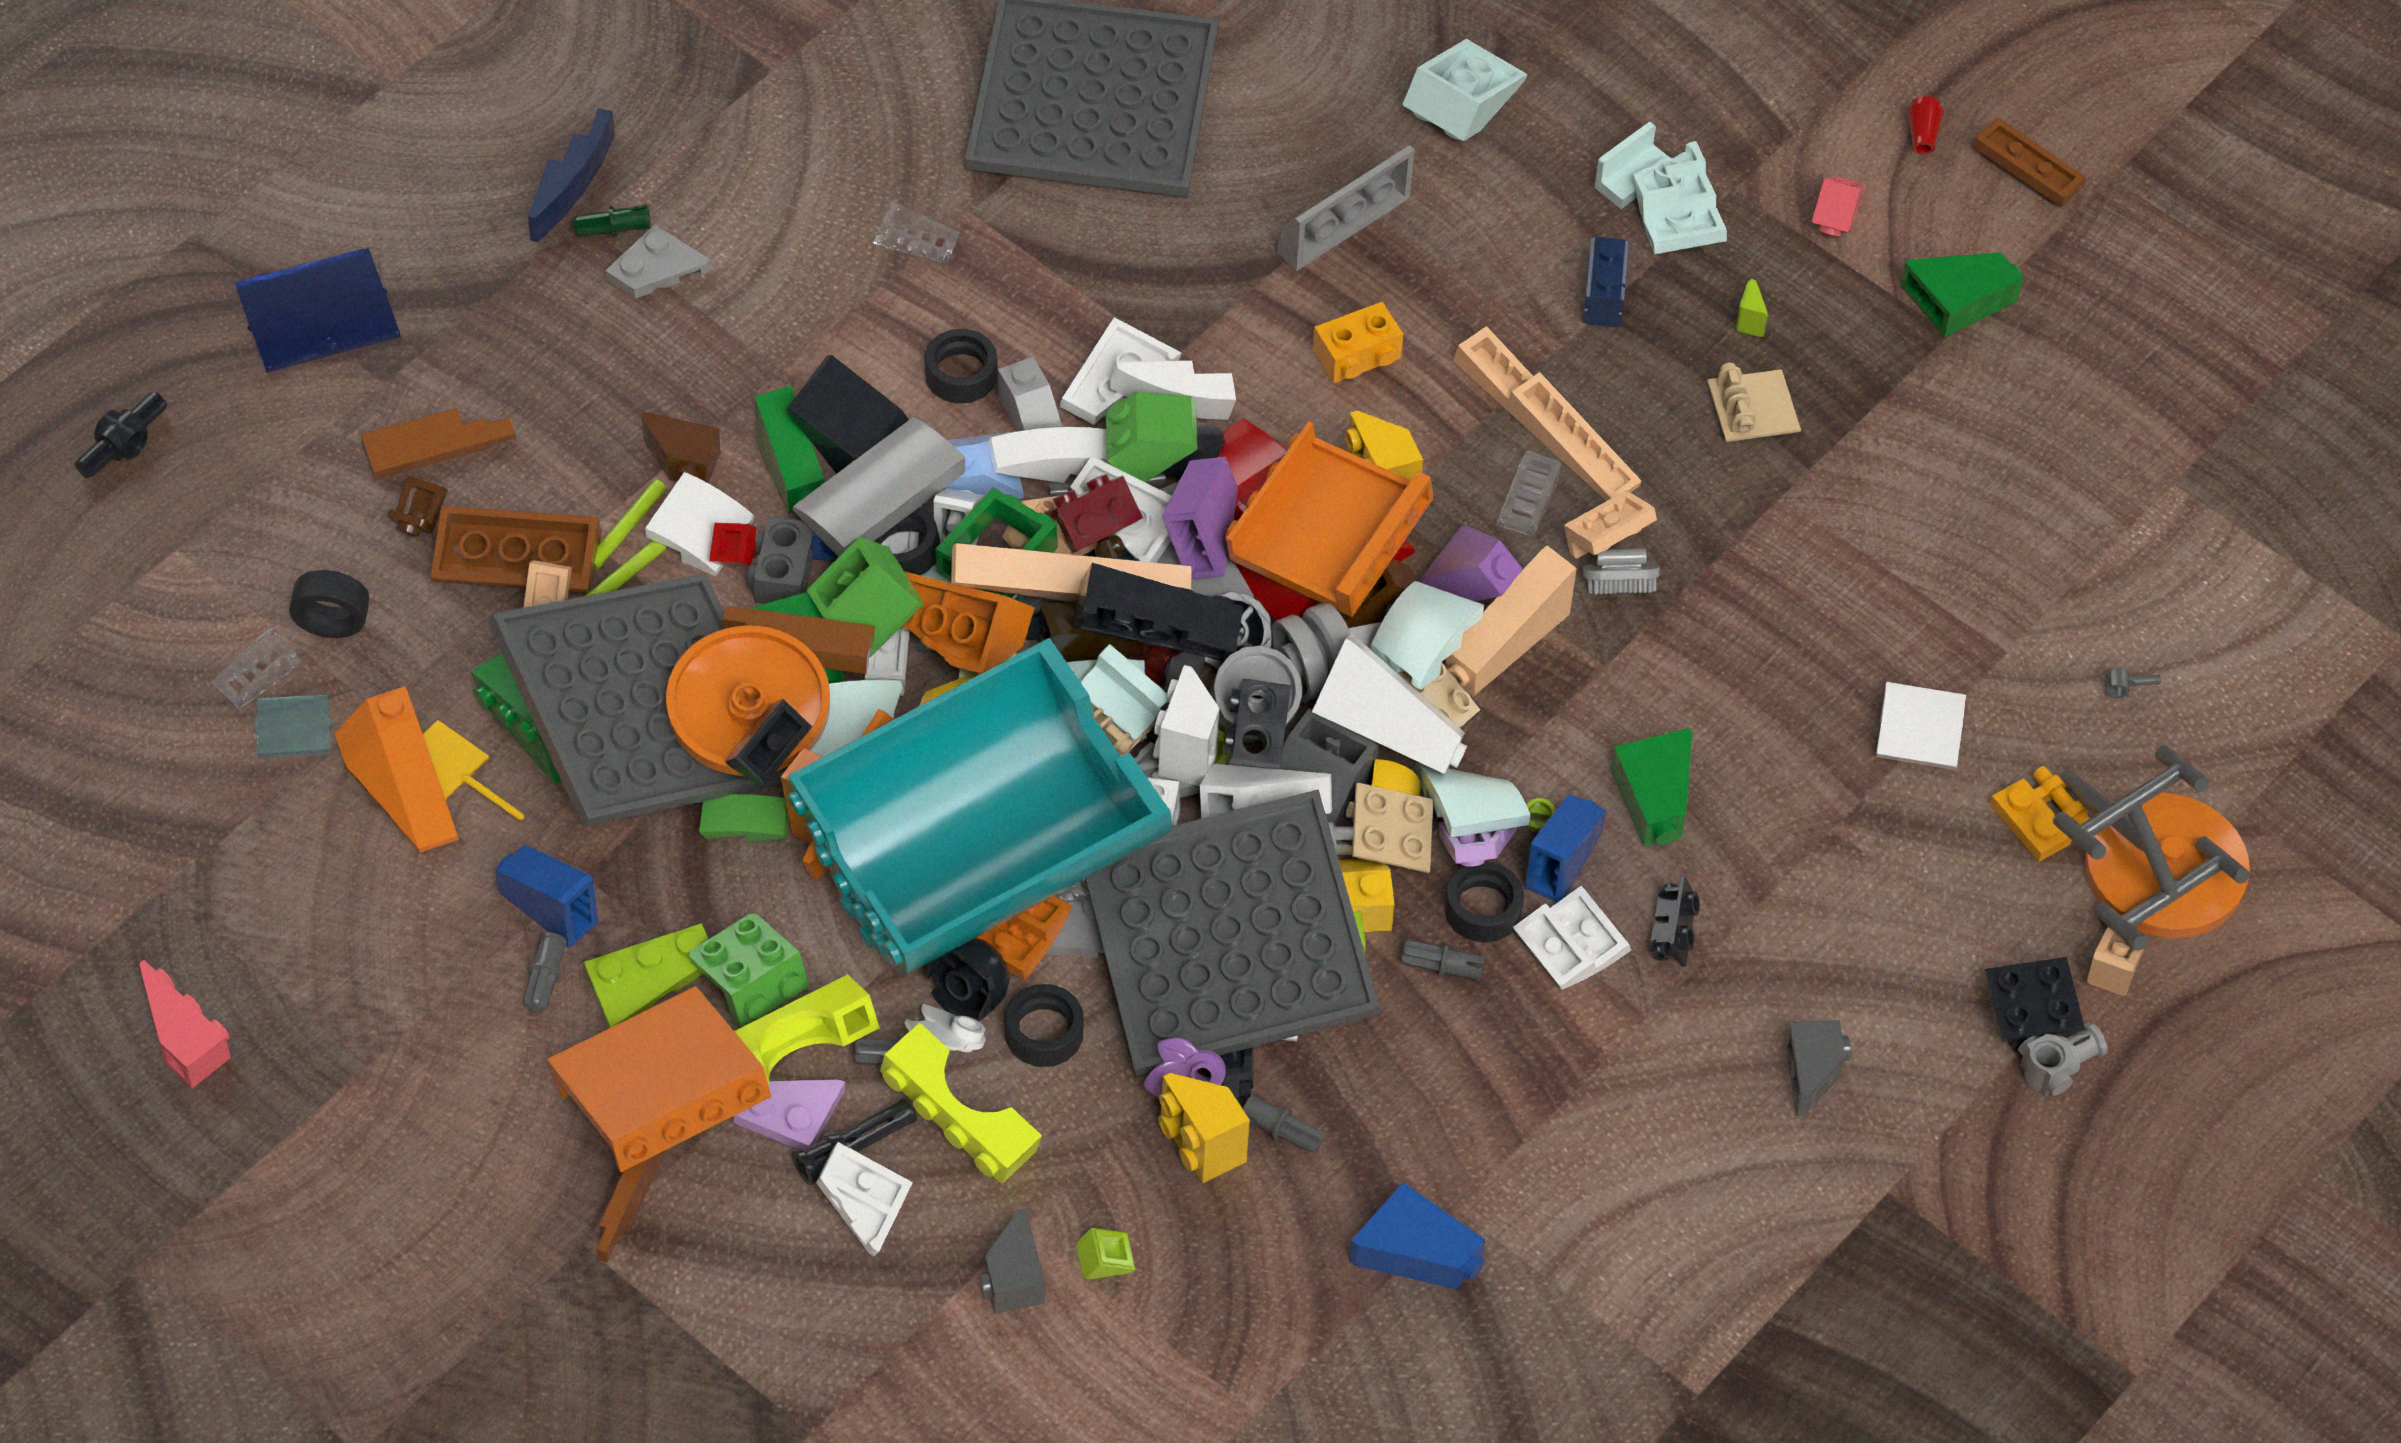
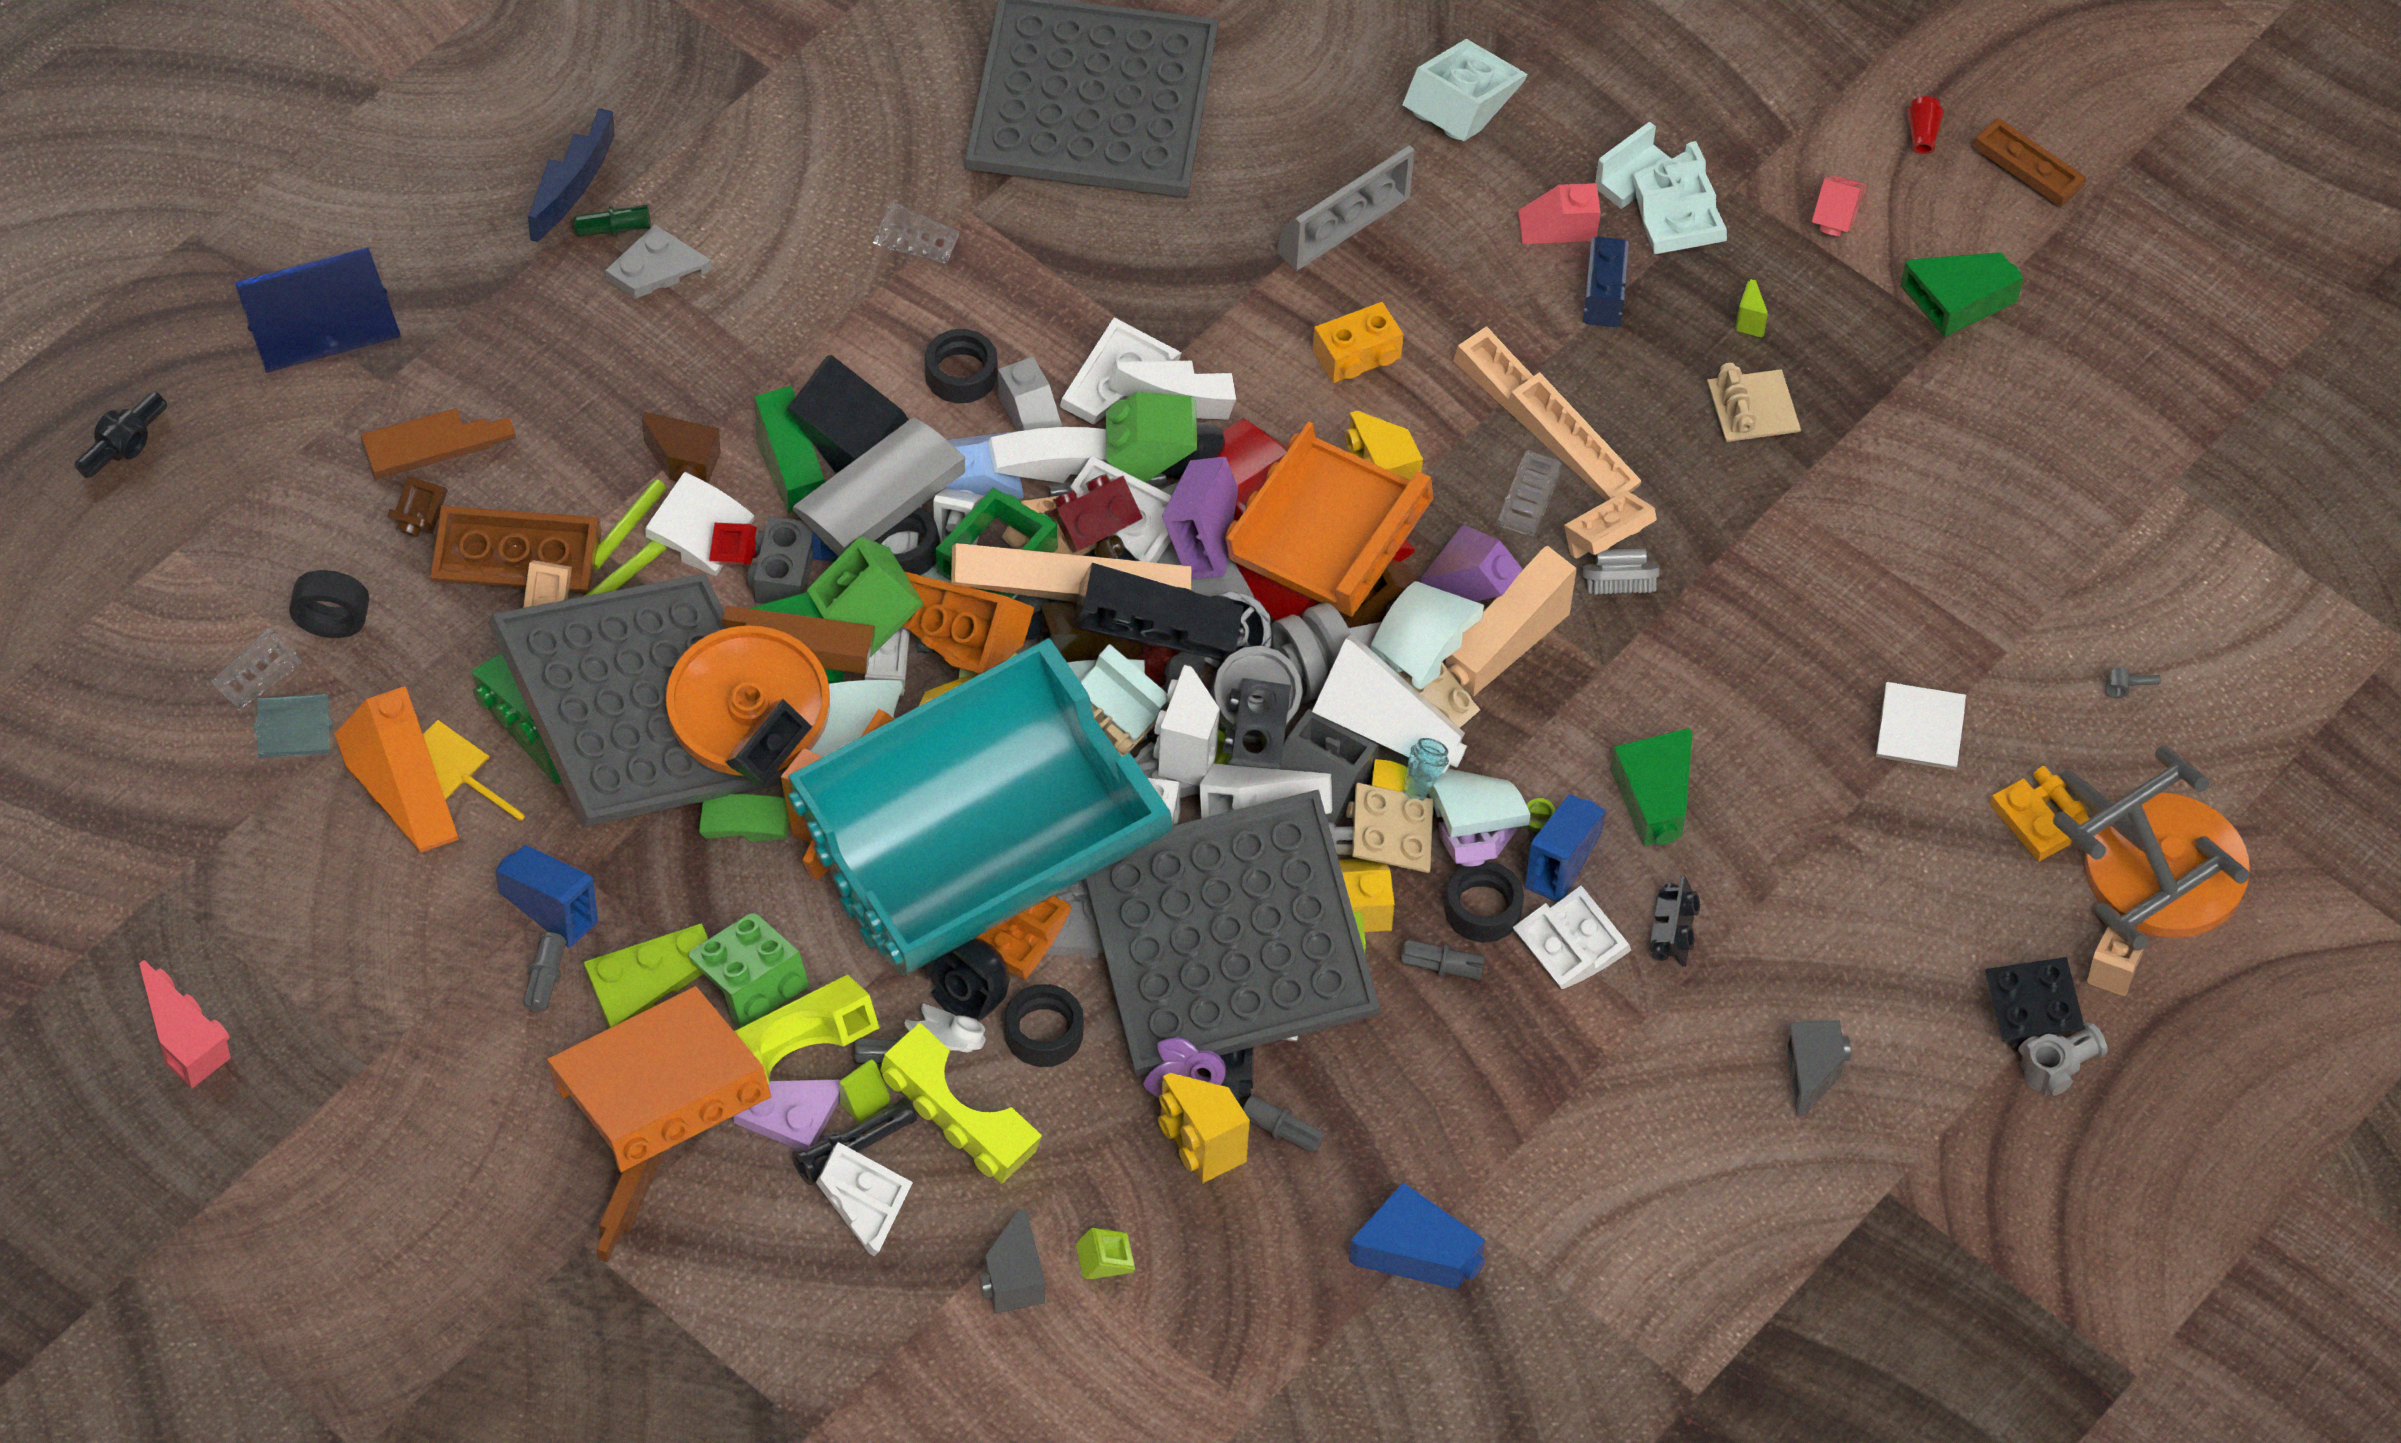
none -> lime slope [839,1059,891,1122]
none -> clear light blue cone [1403,738,1449,801]
none -> coral slope [1518,183,1601,244]

